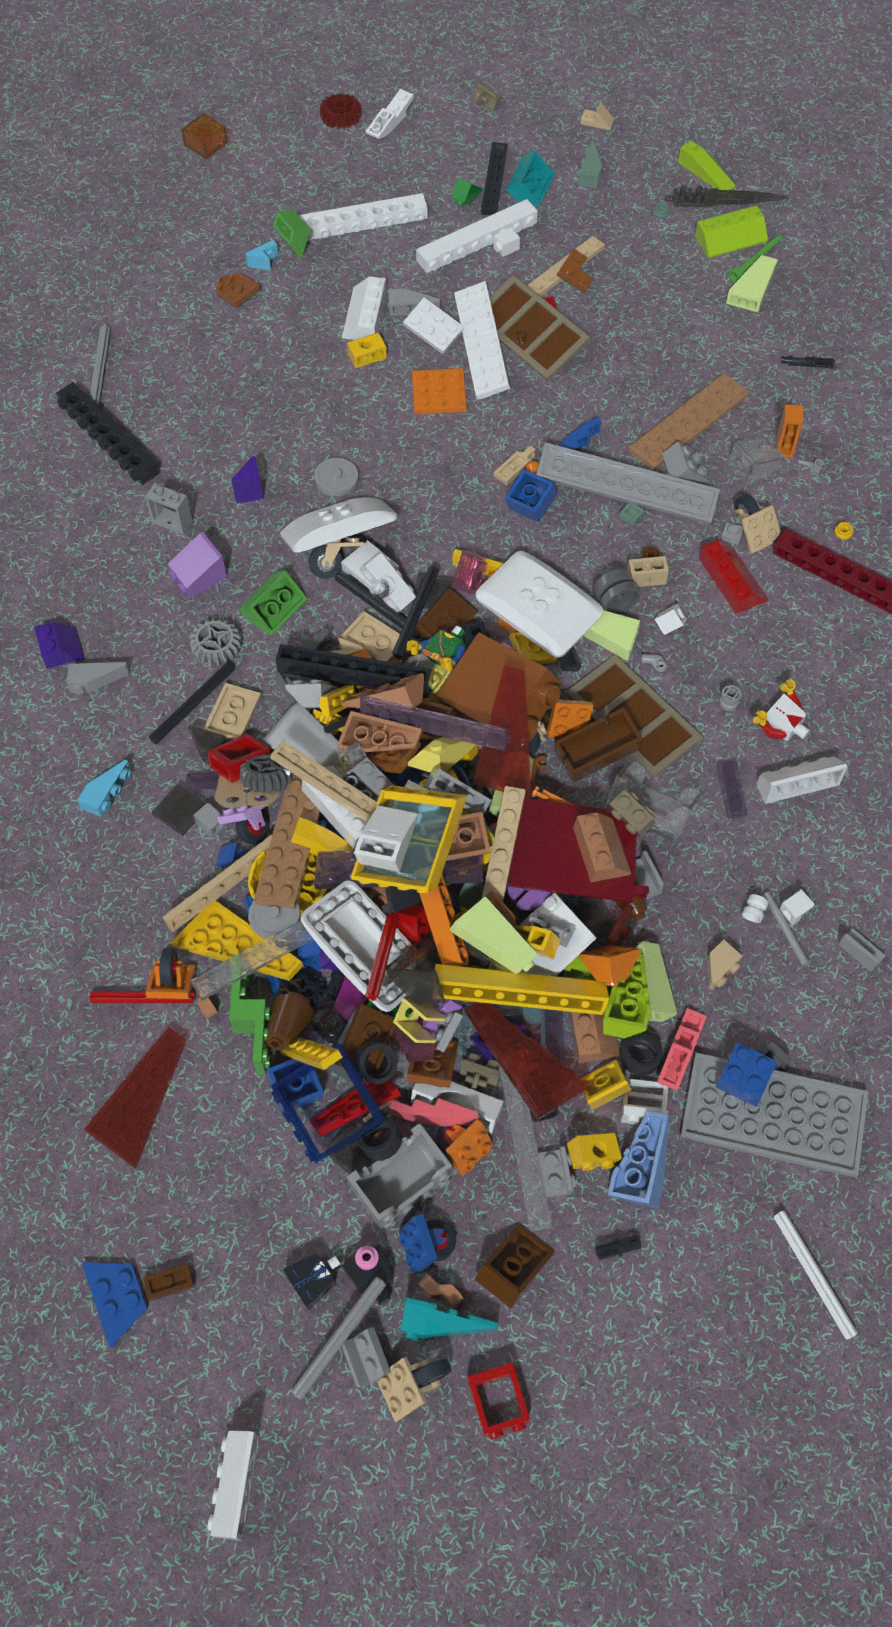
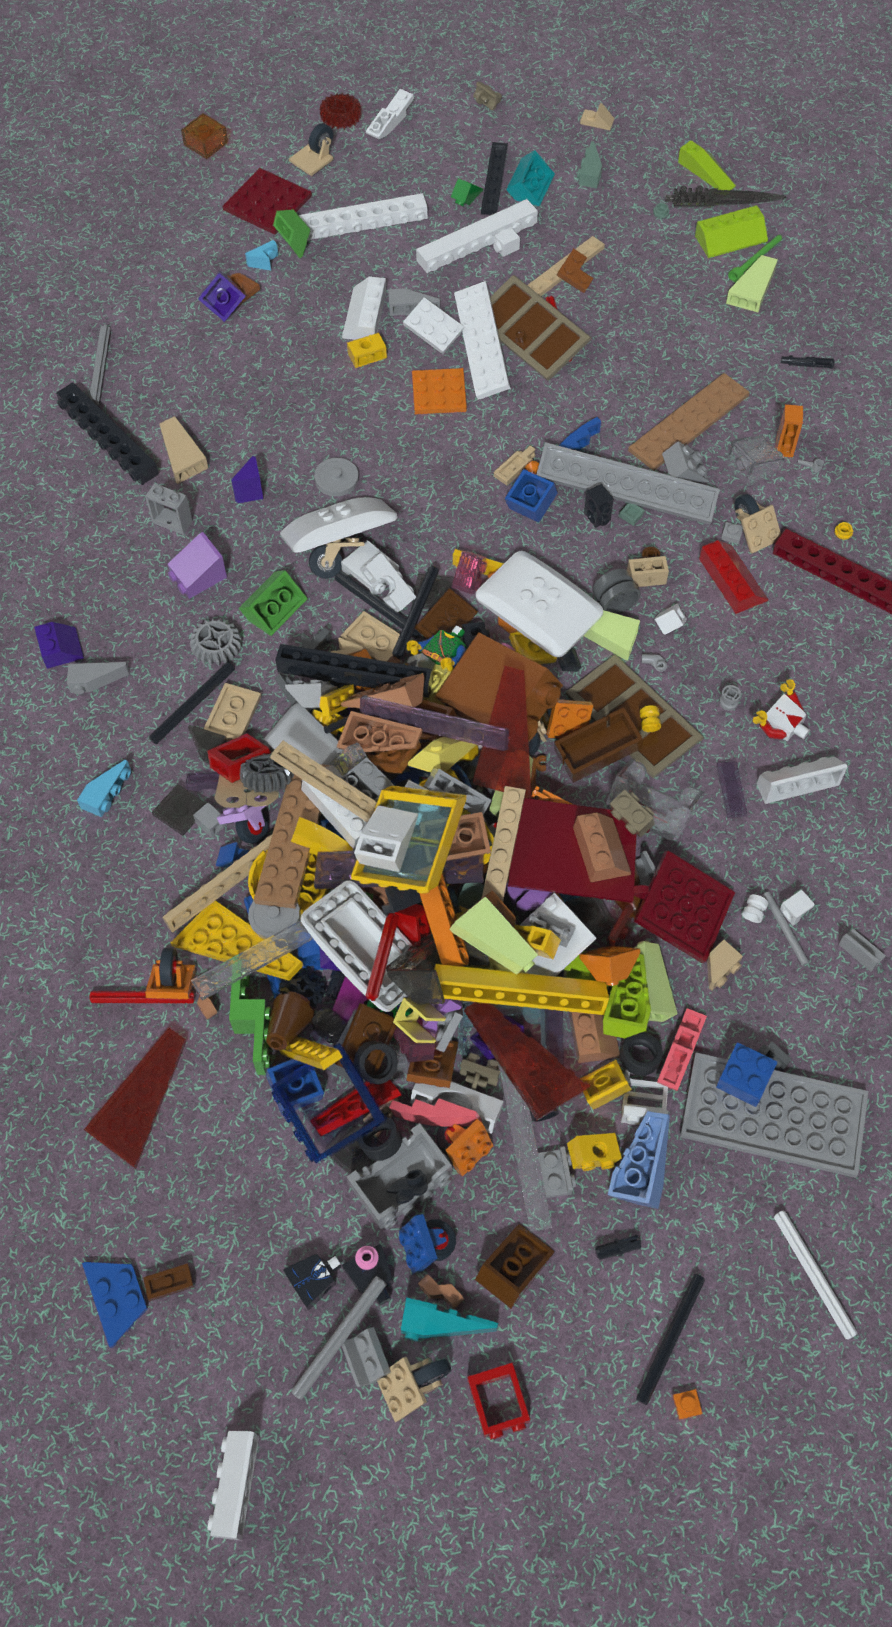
none -> tan slope [159,416,208,484]
none -> dark purple slope [198,270,246,322]
none -> dark red plate [222,168,312,235]
none -> tan plate [289,123,334,176]
none -> black plate [386,1169,428,1204]
none -> black brick [584,484,614,528]
none -> dark red plate [633,850,735,963]
none -> black axle [636,1274,705,1405]
none -> yellow wheel [640,706,661,732]
none -> orange plate [672,1389,703,1420]

